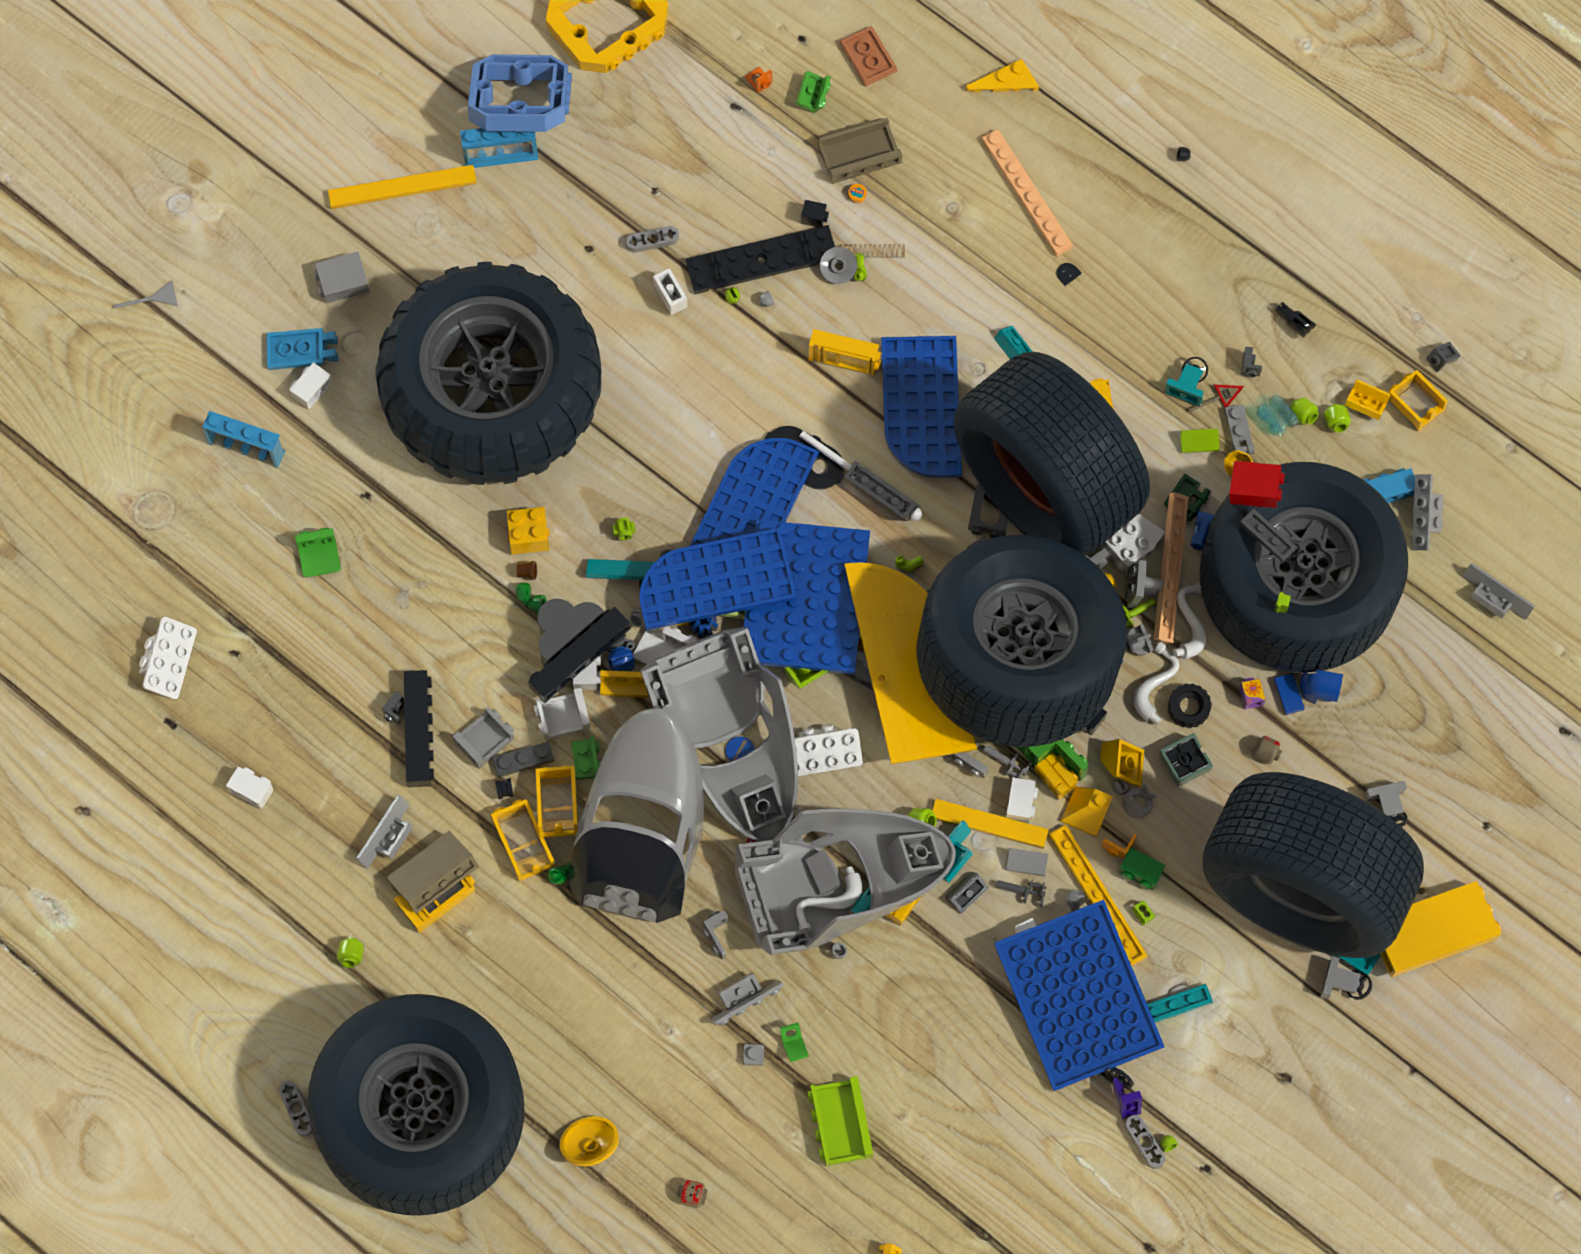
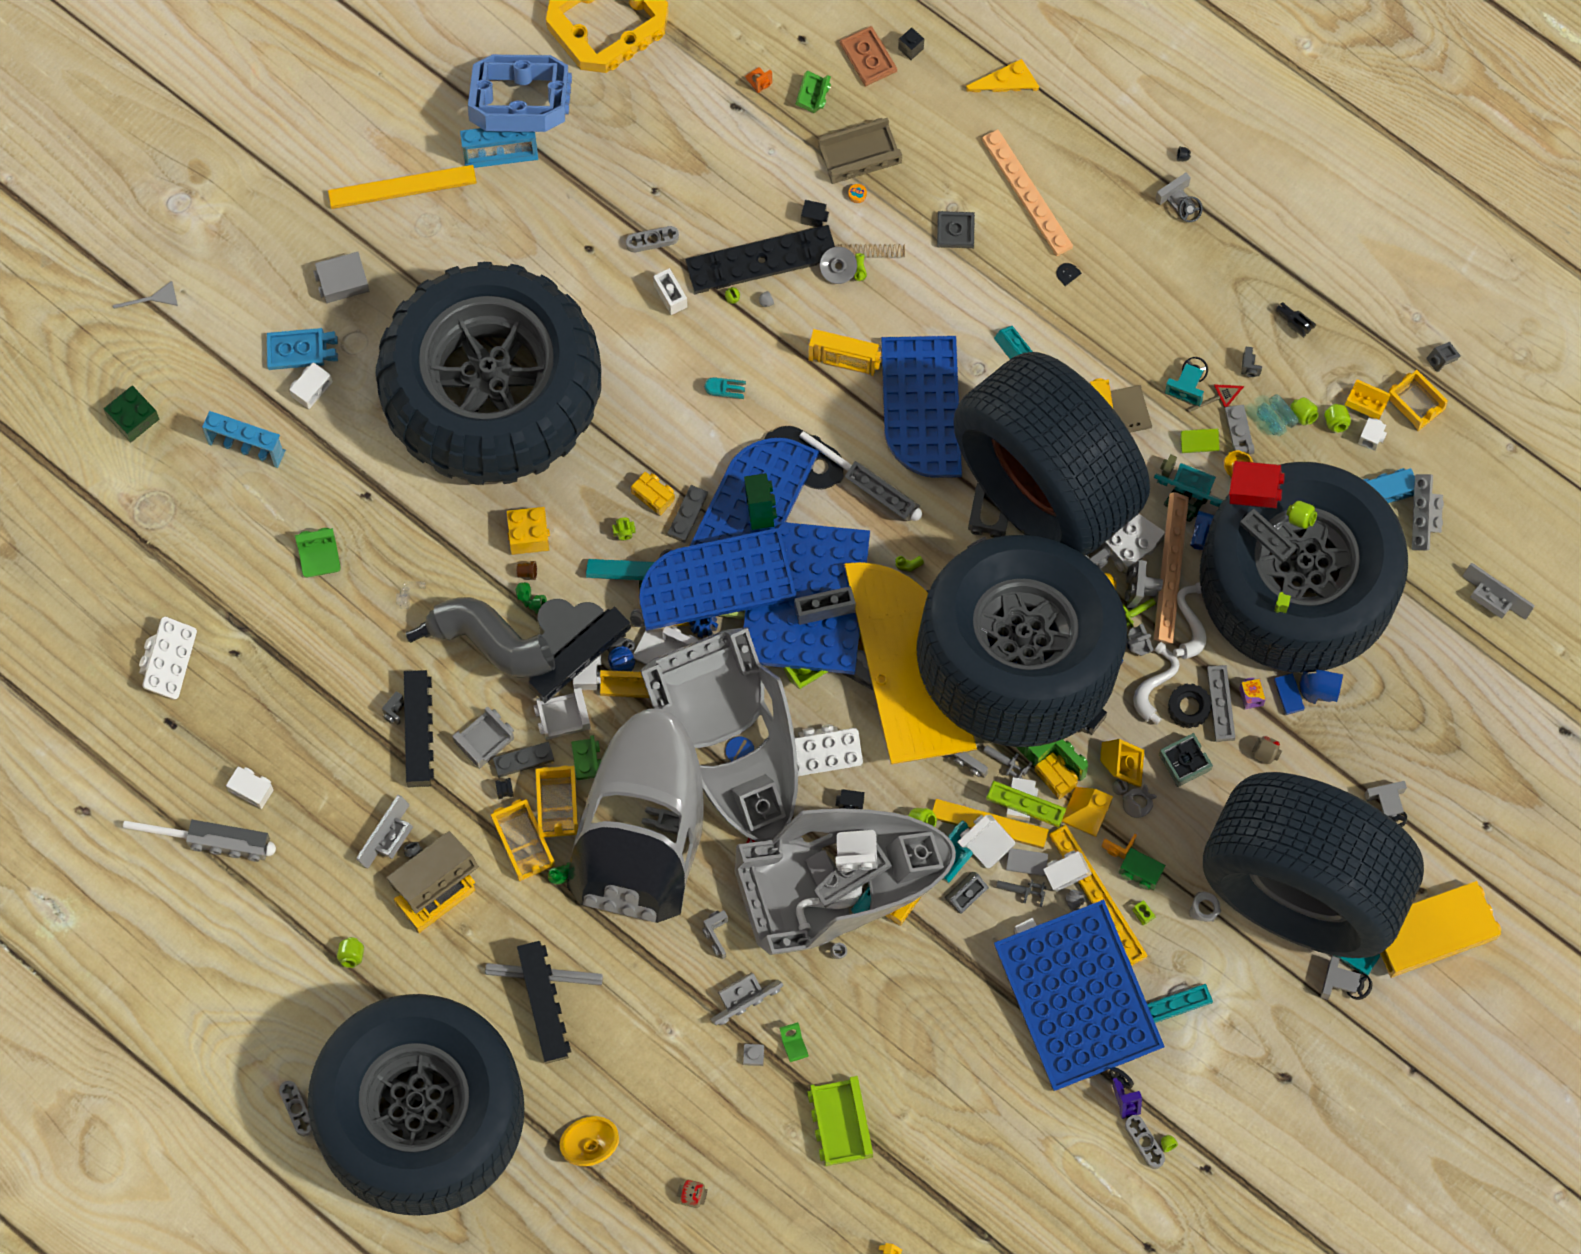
none -> dark green brick [103,385,160,443]
none -> piece [123,819,276,862]
none -> dark grey plate [404,842,423,859]
none -> dark grey animal [406,597,555,678]
none -> light grey axle [485,963,603,985]
none -> black brick [517,941,571,1064]
none -> yellow brick [631,472,675,515]
none -> light grey hinge [641,807,689,838]
none -> dark grey plate [667,485,708,543]
none -> teal arm [704,377,746,399]
none -> dark green brick [744,473,777,530]
none -> dark grey brick [794,586,856,625]
none -> light grey wing [814,842,892,908]
none -> black brick [835,789,865,809]
none -> white bracket [836,830,878,872]
none -> black brick [898,27,925,60]
none -> dark grey tile [937,211,975,249]
none -> white bracket [958,814,1015,868]
none -> lime tile [986,780,1066,827]
none -> white brick [1043,851,1092,892]
none -> dark tan container [1111,385,1152,433]
none -> teal bracket [1154,463,1223,507]
none -> light grey piece [1155,172,1203,222]
none -> olive plate [1160,454,1177,478]
none -> light grey piece [1189,892,1221,922]
none -> light grey plate [1207,665,1235,742]
none -> lime head [1286,501,1317,529]
none -> white brick [1358,418,1387,451]

